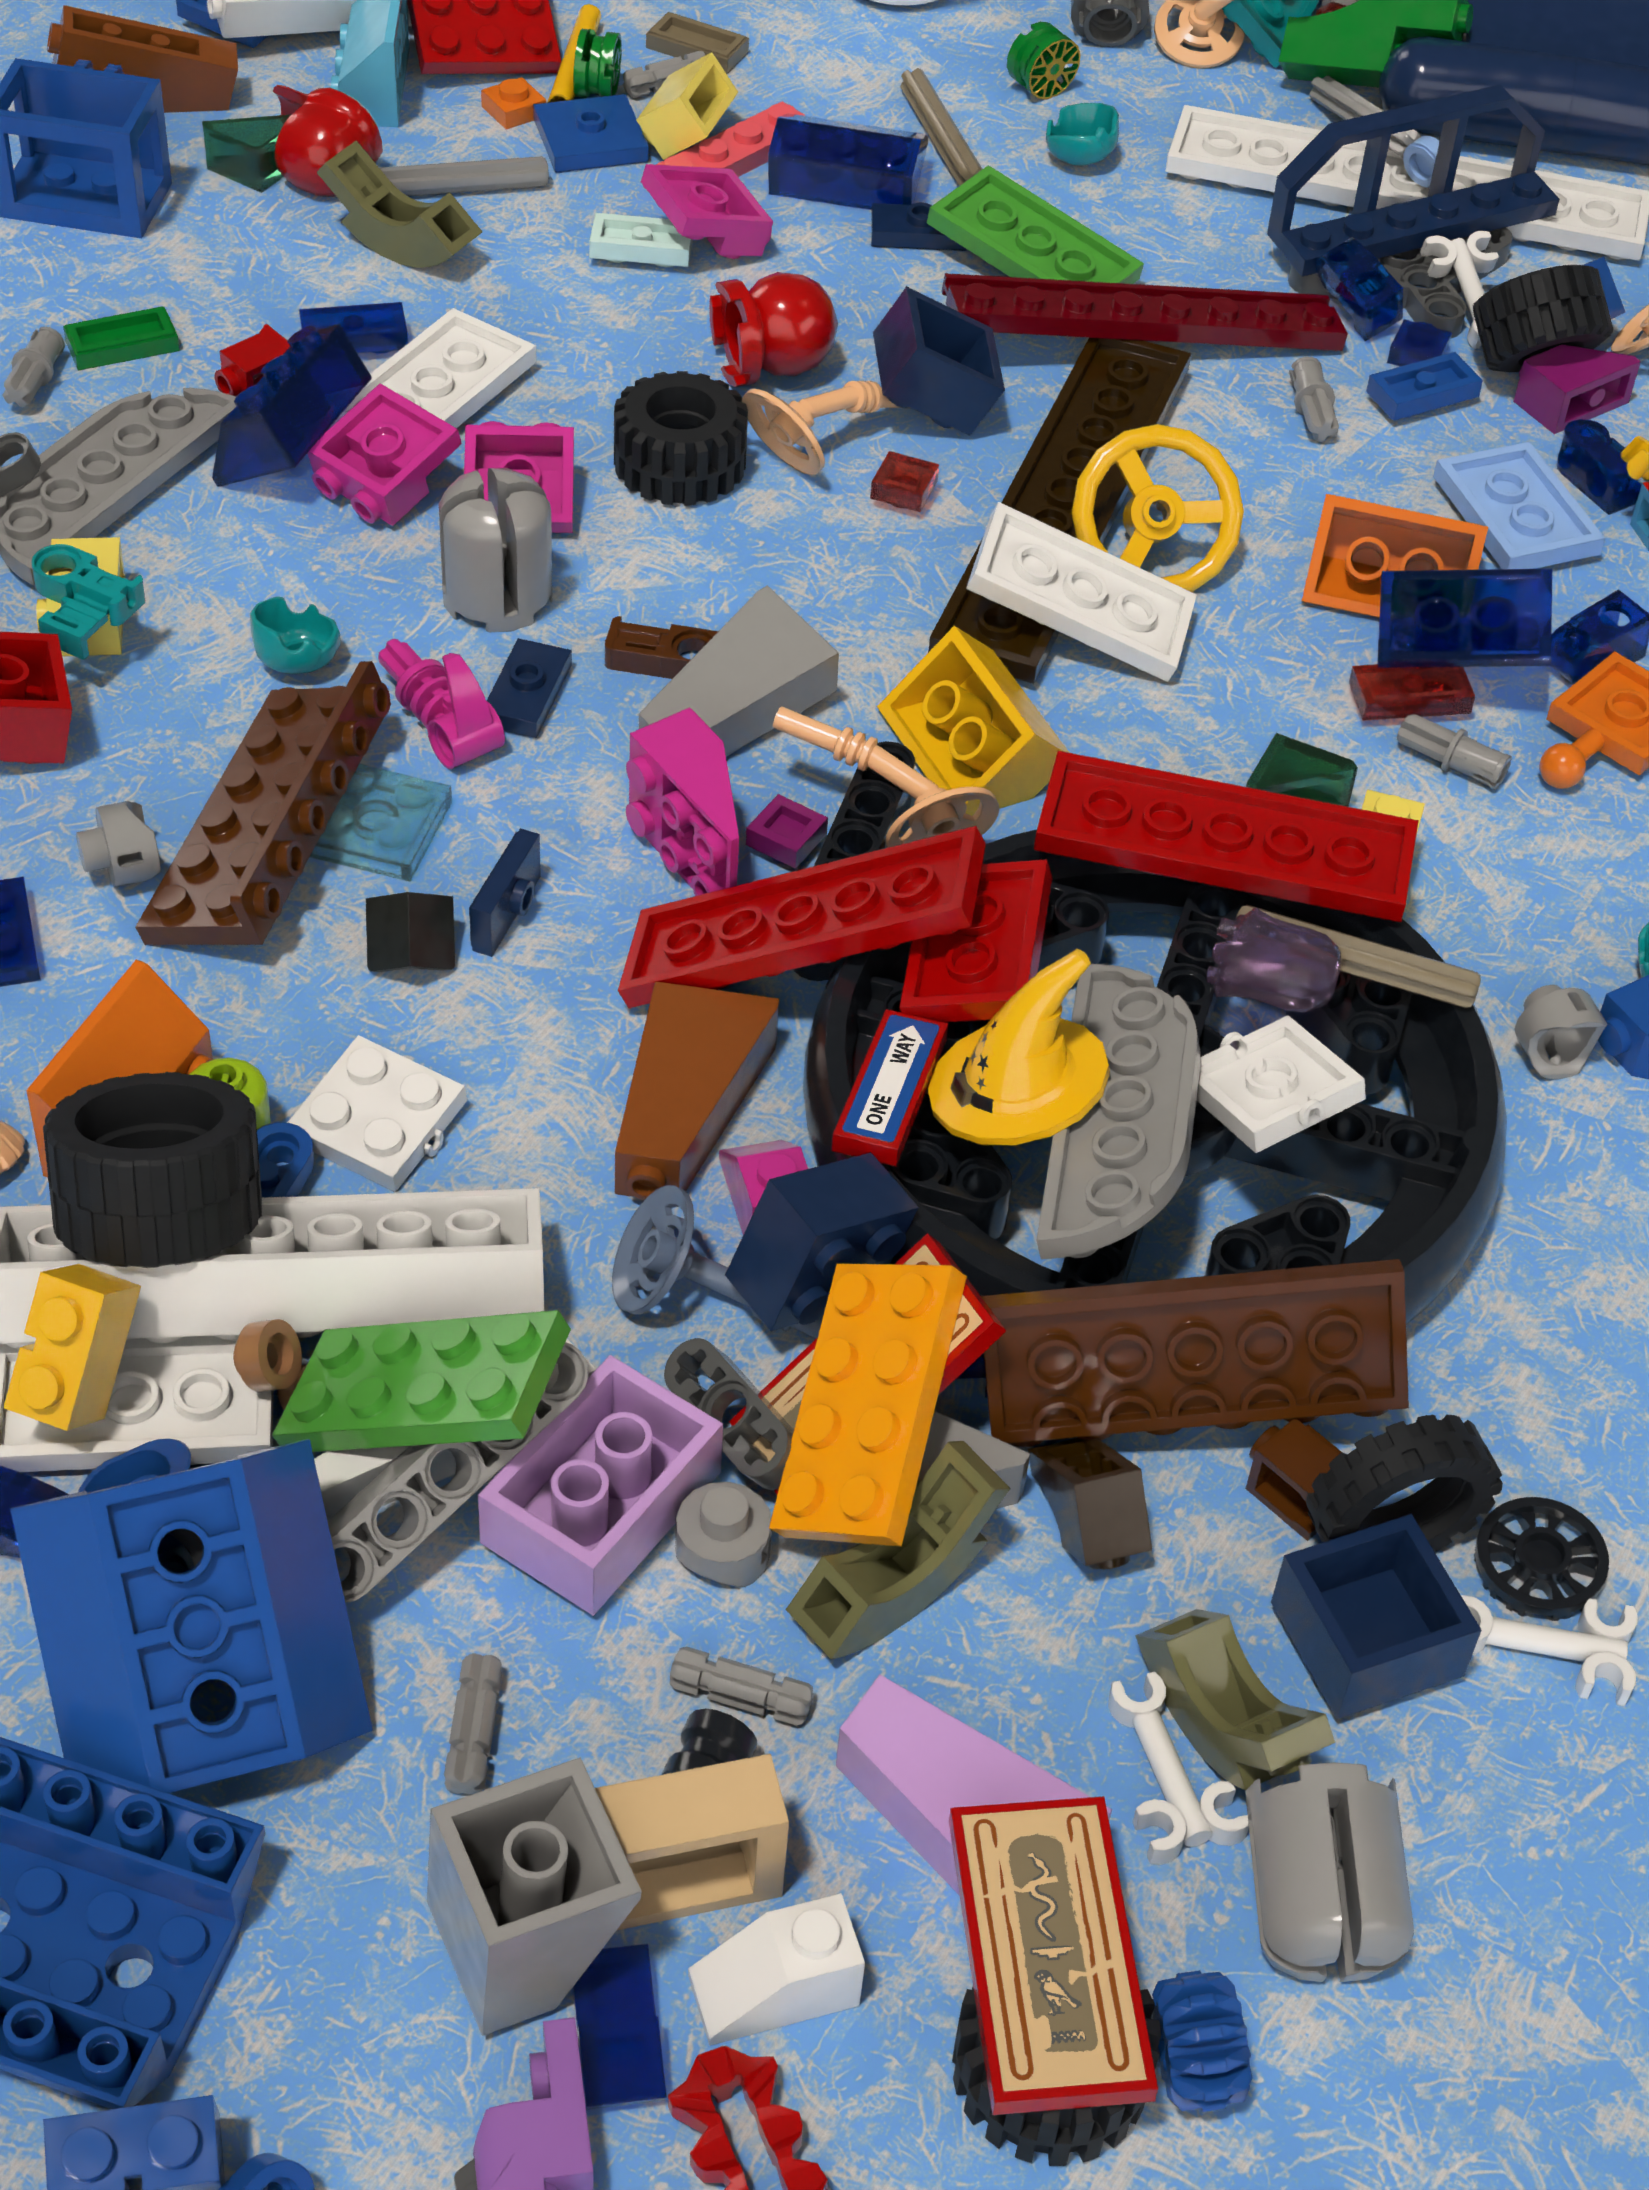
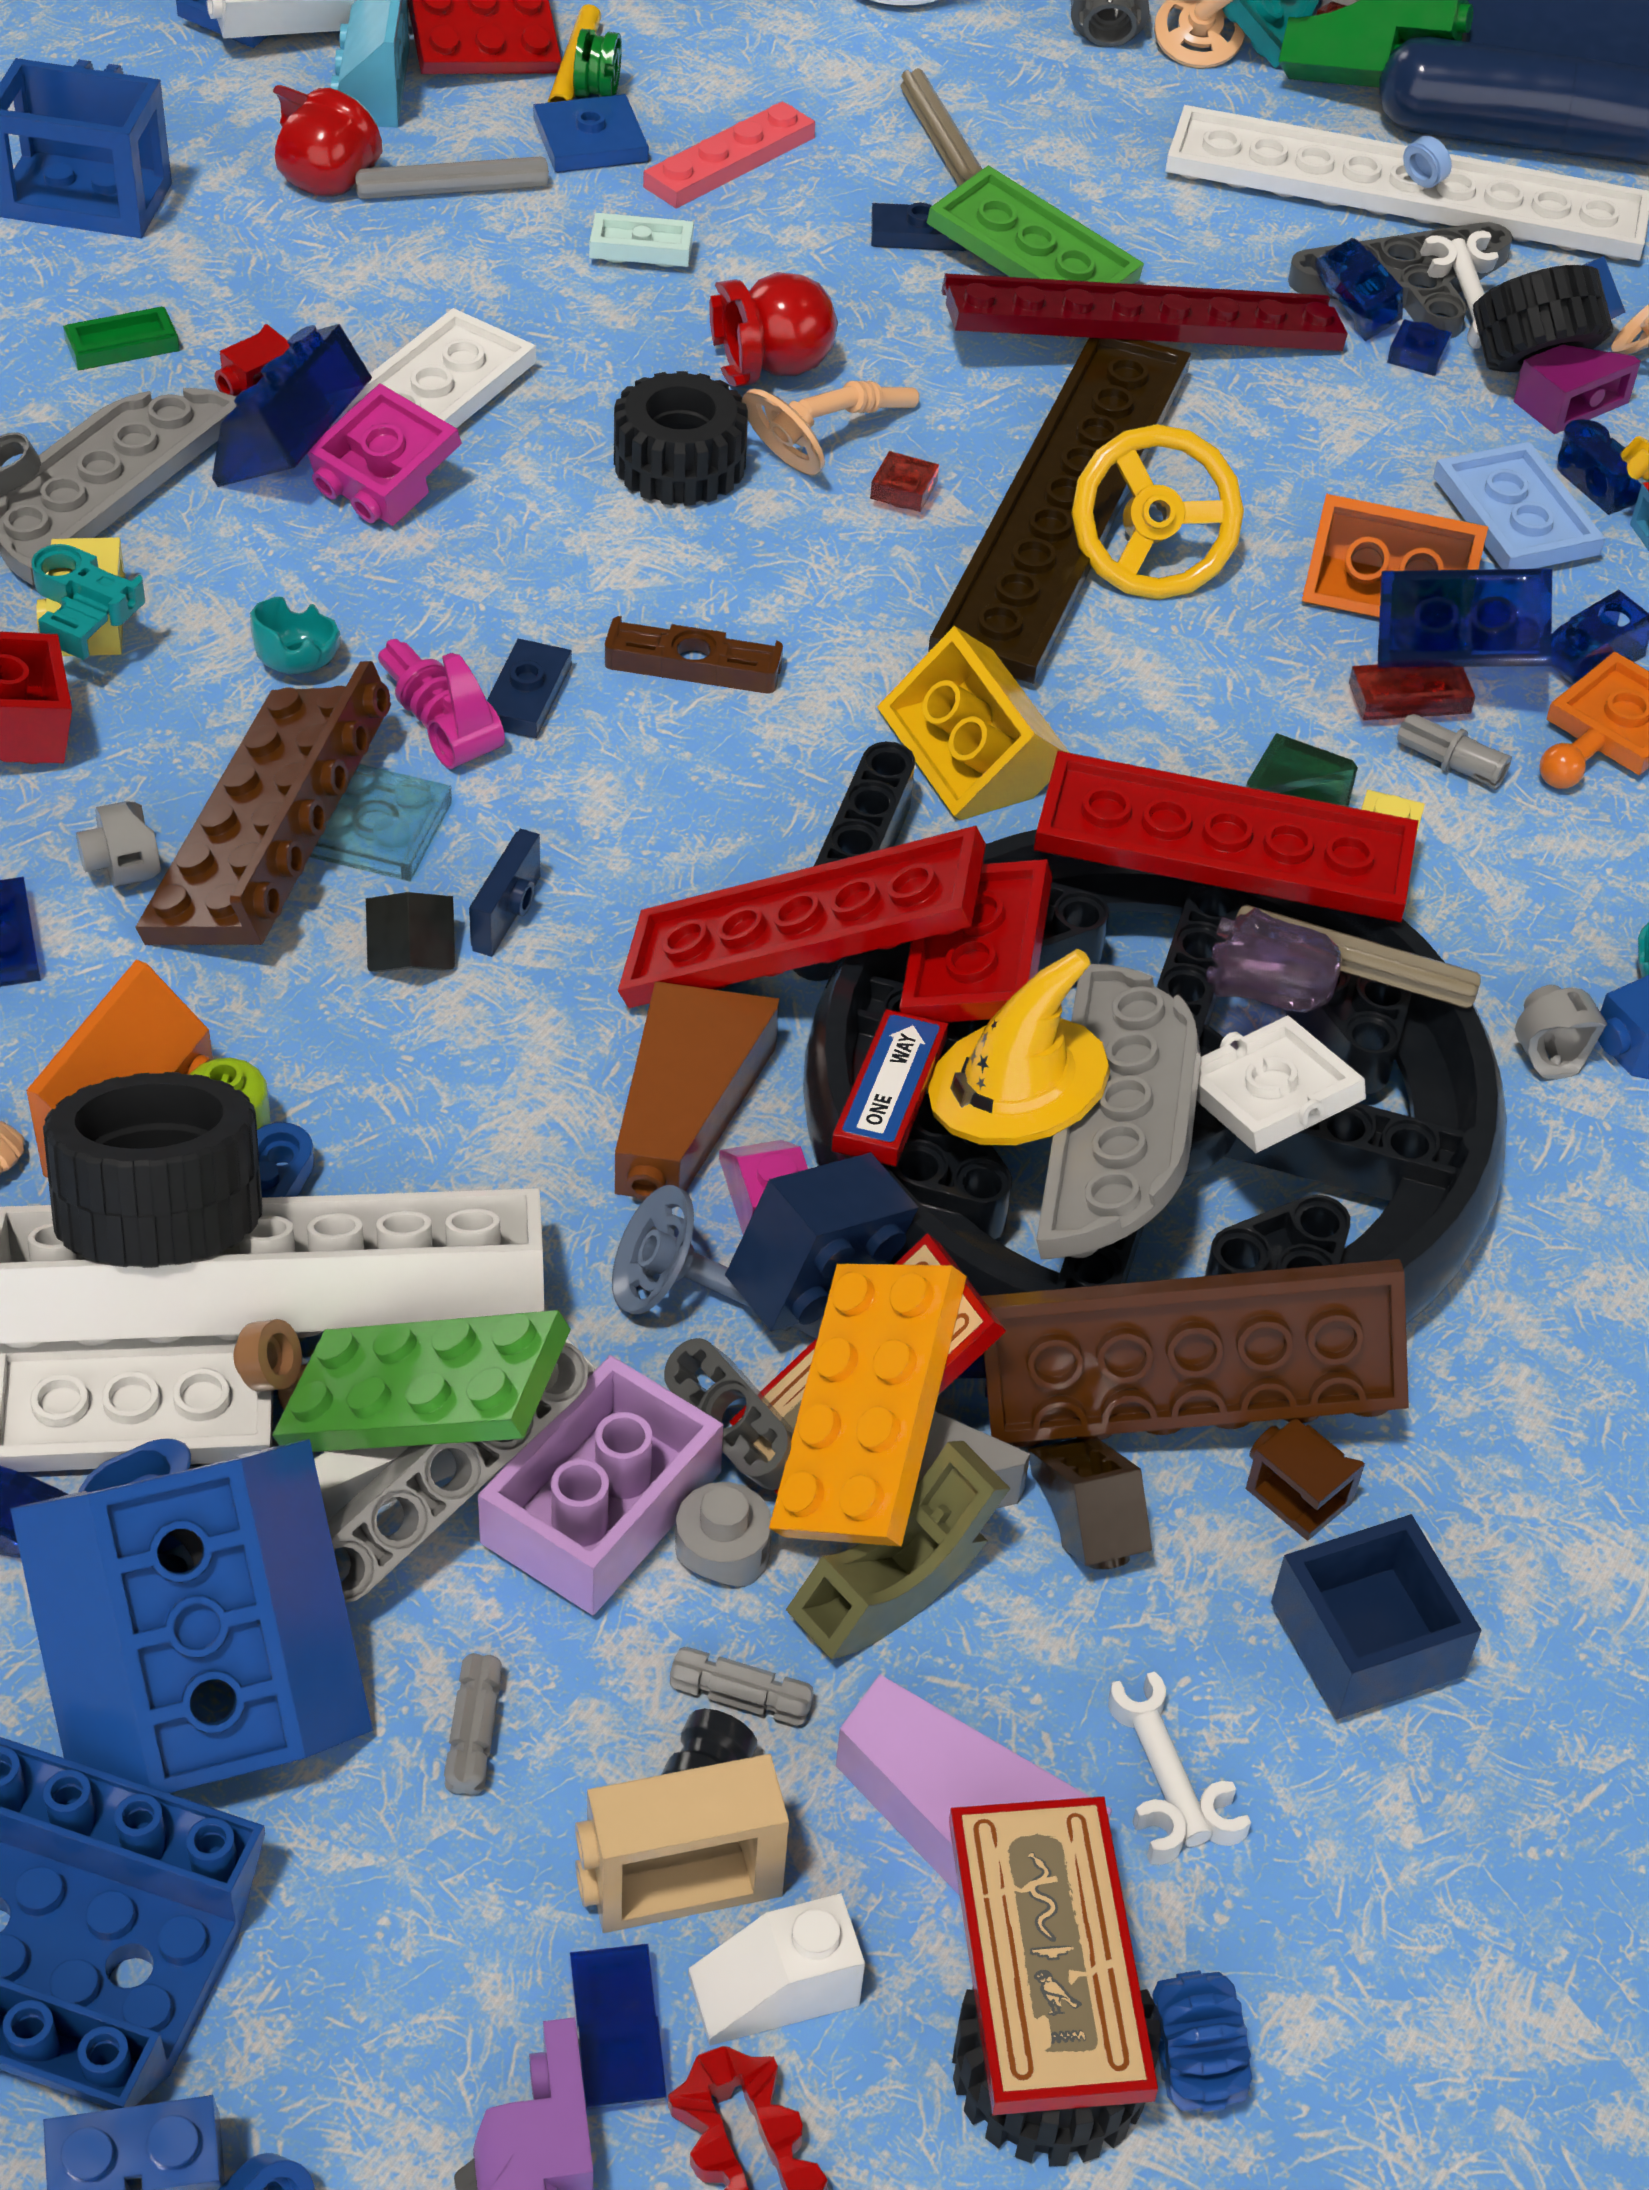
light grey axle [3,327,65,407] -> none
yellow piece [3,1264,141,1431] -> none
dark orange slope [47,5,238,113] -> none
clear green slope [202,114,291,193] -> none
white plate [287,1035,467,1192] -> none
clear blue plate [299,302,408,358] -> none
olive arch [317,140,482,268] -> none
light grey slope [427,1757,642,2036] -> none
light grey cylinder [439,468,552,632] -> none
dark pink plate [464,421,574,533] -> none
orange plate [481,77,546,129] -> none
light grey axle [623,51,705,98] -> none
dark pink slope [626,707,739,896] -> none
light yellow piece [636,52,738,160] -> none
light grey slope [639,585,839,756] -> none
dark pink plate [641,164,773,259] -> none
dark tan tile [646,12,749,74] -> none
magenta plate [745,794,828,869] -> none
clear blue slope [768,113,929,210] -> none
light nougat dish [773,706,999,848] -> none
dark blue piece [873,286,1005,436] -> none
white plate [966,502,1197,682] -> none
green wheel [1007,22,1081,99] -> none
teal hair [1046,103,1119,167] -> none
olive arch [1135,1609,1335,1790] -> none
light grey cylinder [1245,1762,1414,1982] -> none
dark blue plate [1267,84,1560,277] -> none
light grey axle [1289,357,1339,441] -> none
black tyre [1306,1415,1503,1551] -> none
light grey axle [1309,76,1421,158] -> none
blue plate [1366,352,1483,421] -> none
white bar [1461,1595,1638,1706] -> none
black wheel [1474,1497,1609,1621] -> none

